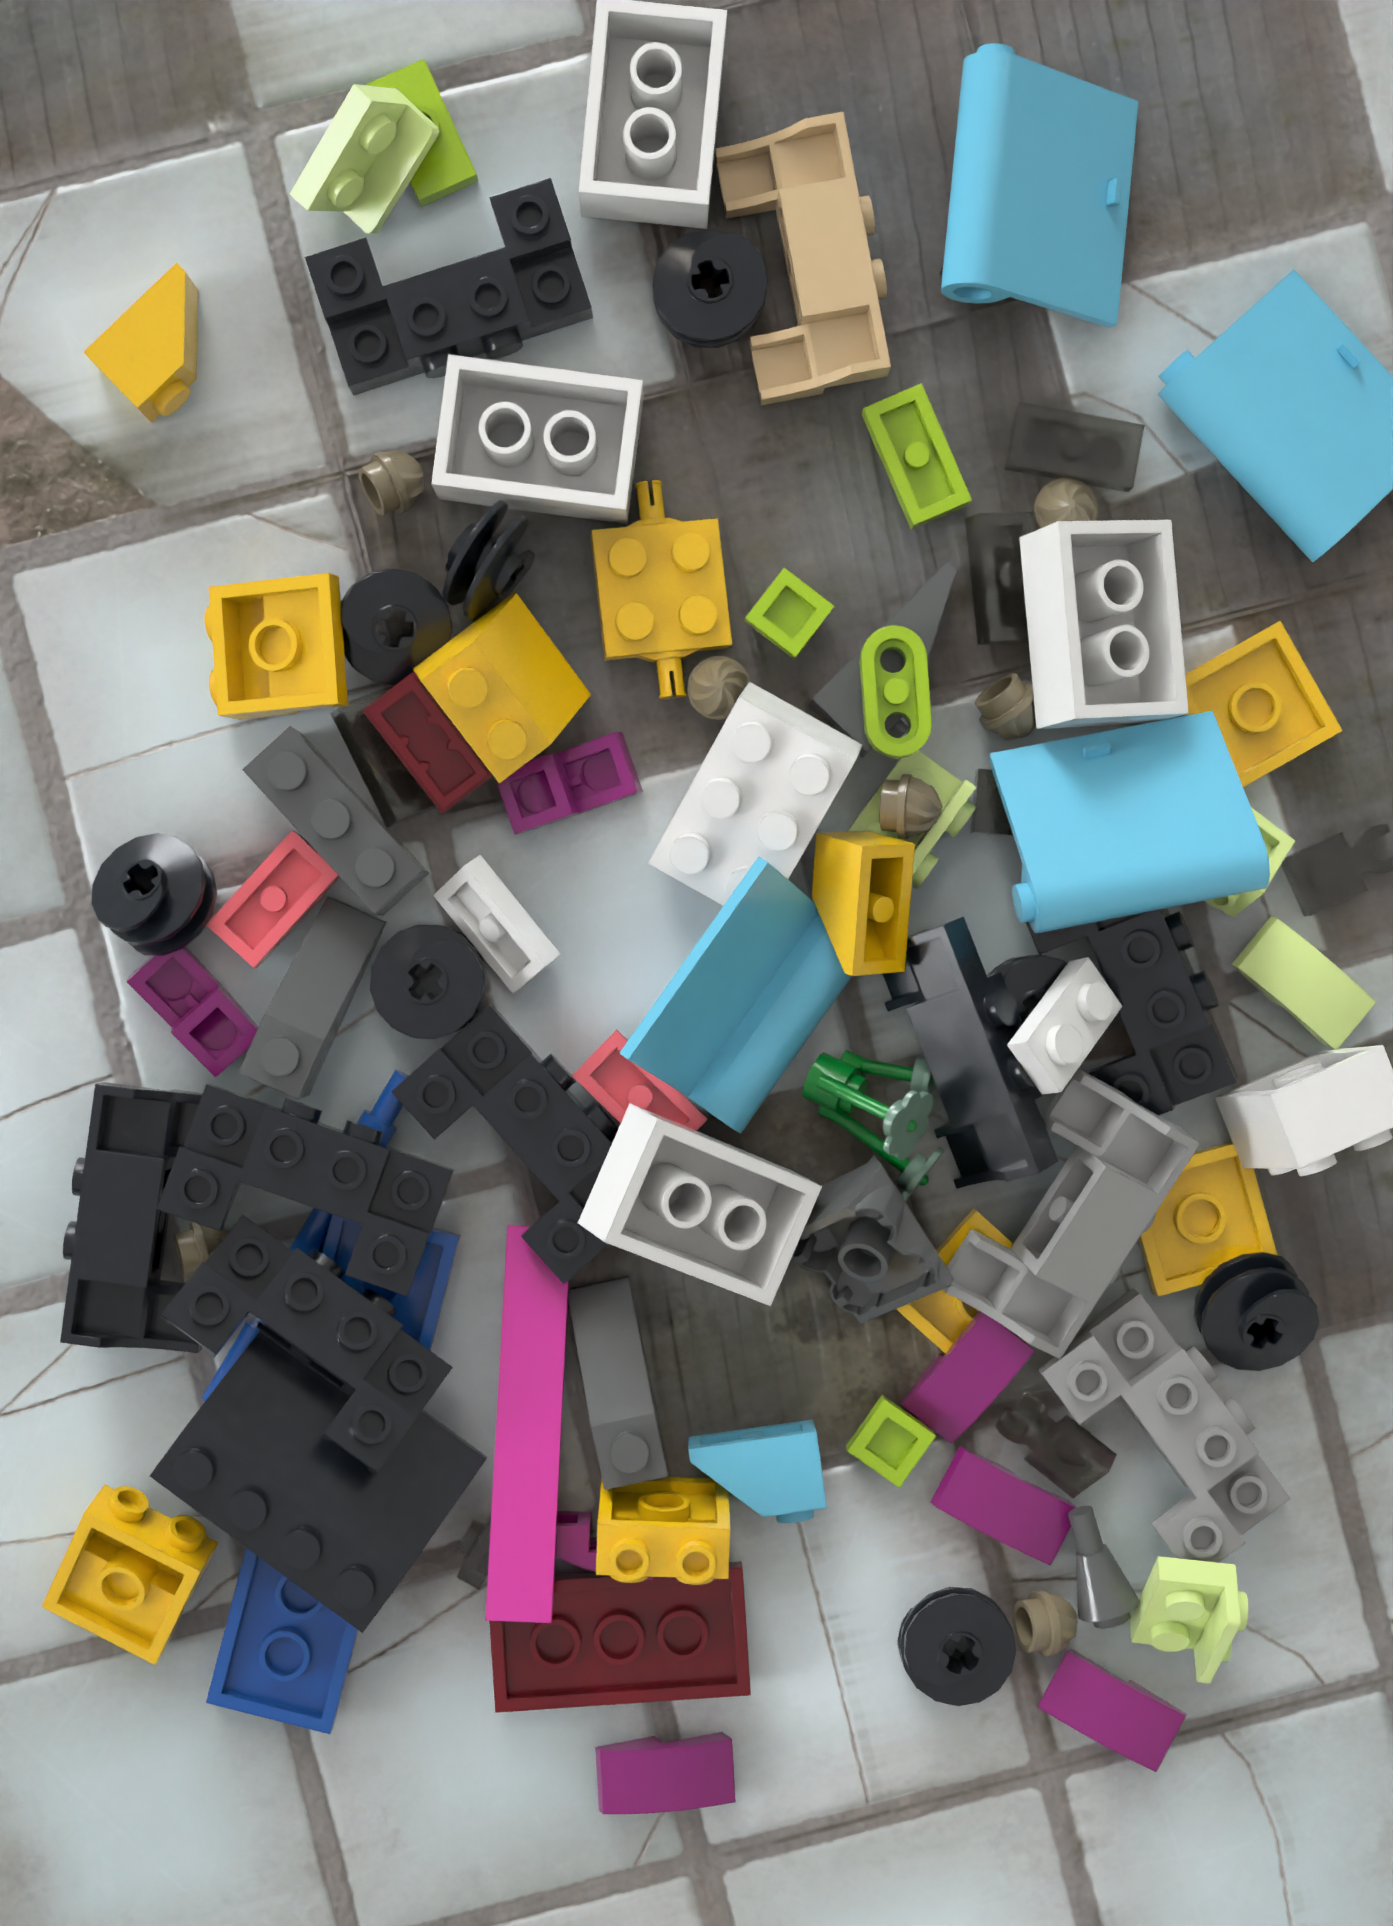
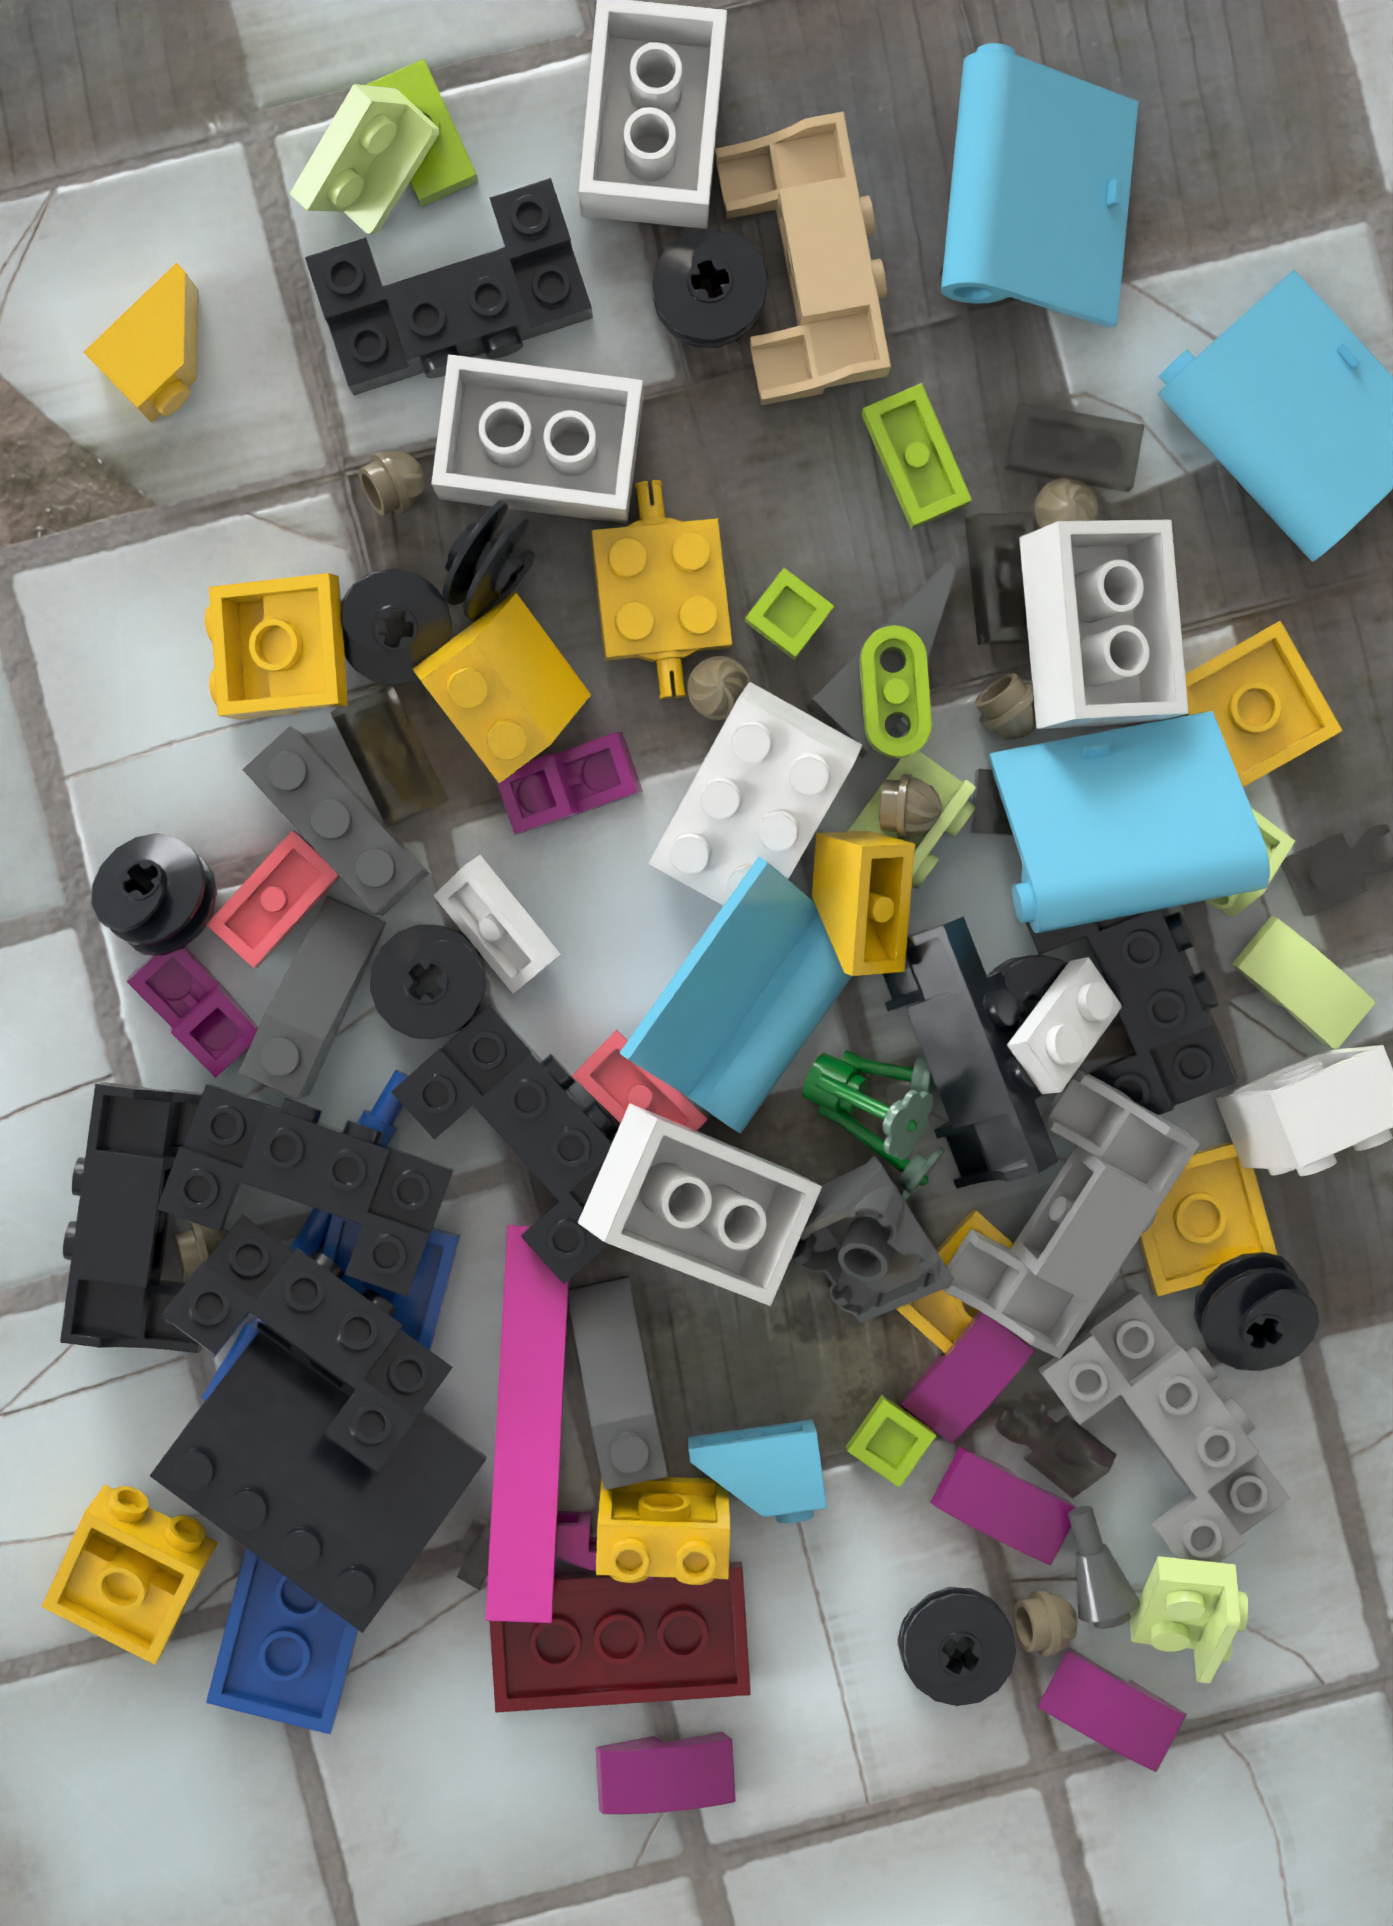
dark red plate [362,671,493,814] -> none

